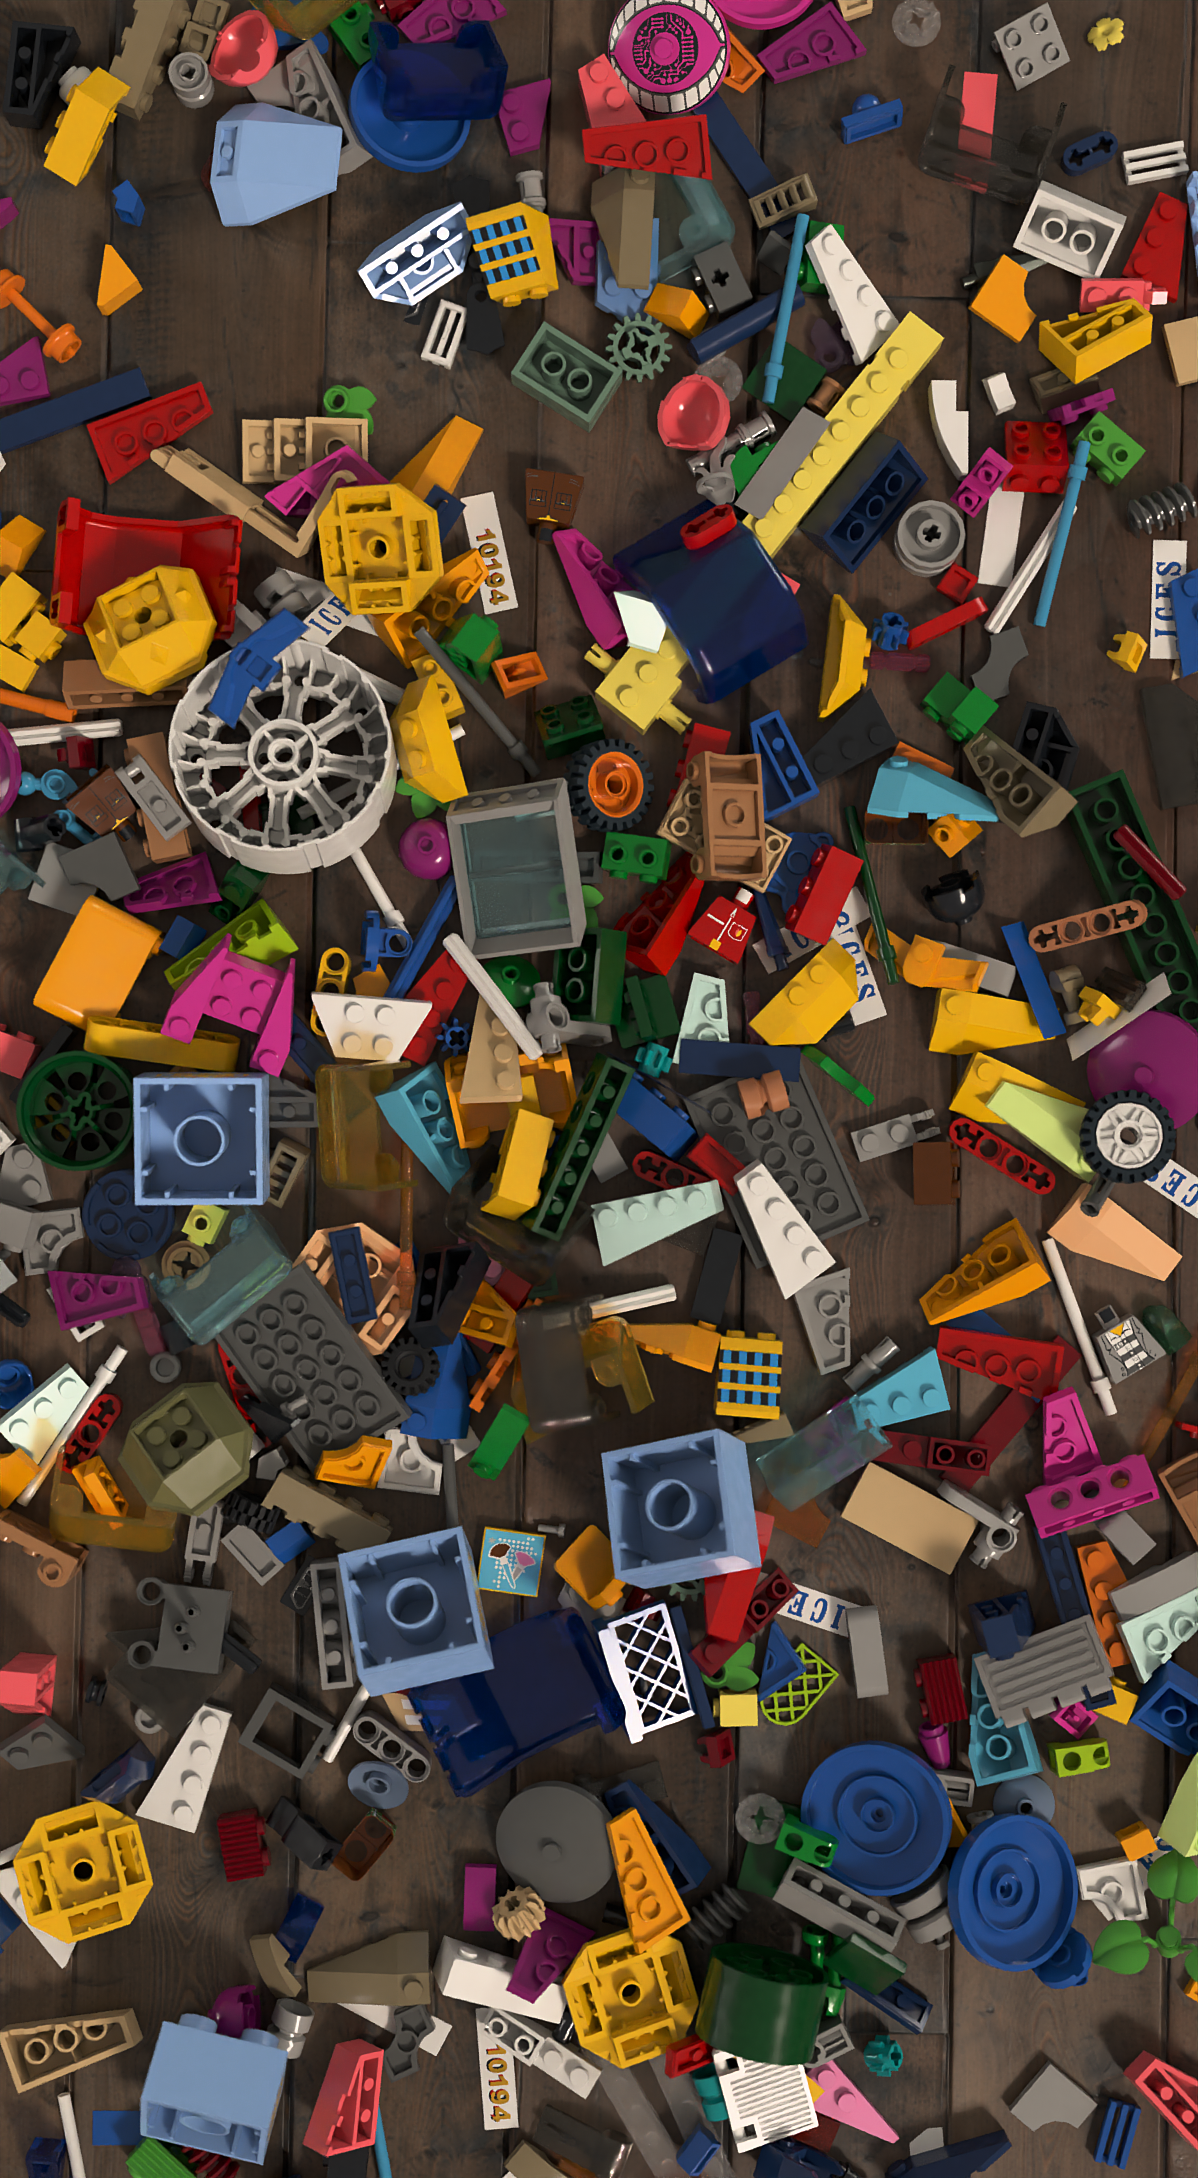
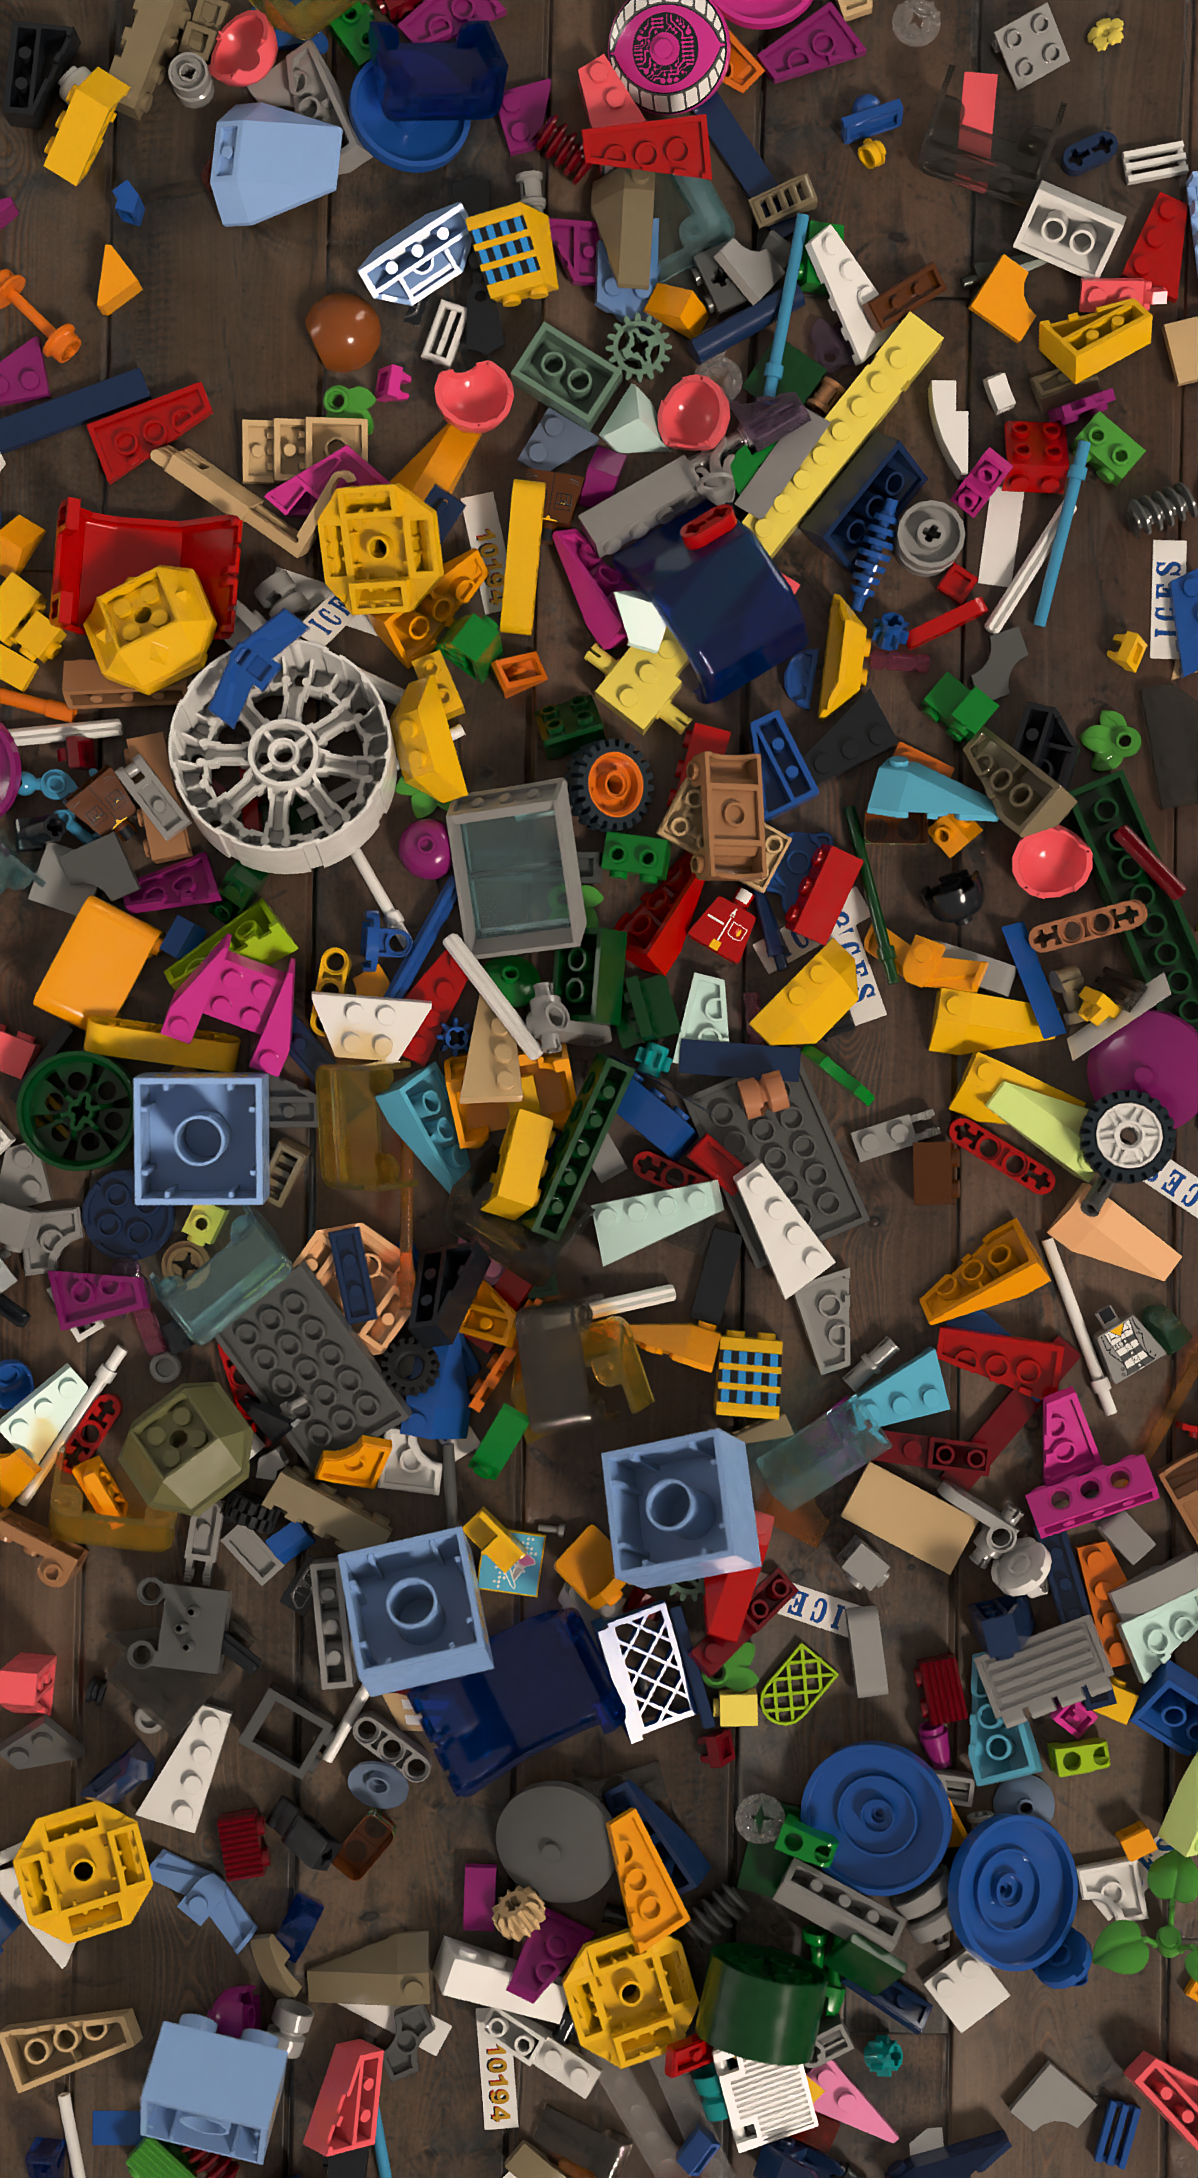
dark grey bar [414,626,542,778] -> none
blue tile [757,1621,808,1702] -> none
none -> medium blue plate [149,1849,258,1955]
none -> dark orange cylinder [304,292,382,373]
none -> dark pink tile [375,364,412,403]
none -> coral cylinder [434,360,514,433]
none -> yellow panel [462,1506,527,1573]
none -> yellow beam [500,479,546,636]
none -> sand blue wing [517,408,599,472]
none -> dark red piece [530,114,594,186]
none -> light grey brick [578,455,705,558]
none -> magenta slope [579,446,627,509]
none -> light aqua slope [599,383,671,453]
none -> light grey tile [713,238,786,305]
none -> wing [729,392,811,452]
none -> blue tile [783,649,819,711]
none -> light grey brick [836,1534,890,1591]
none -> blue piece [850,497,899,612]
none -> yellow plate [858,138,886,169]
none -> reddish brown tile [862,261,947,333]
none -> white plate [922,1948,1011,2034]
none -> white tile [991,1537,1052,1598]
none -> coral cylinder [1012,824,1093,899]
none -> bright green plate [1079,710,1142,772]

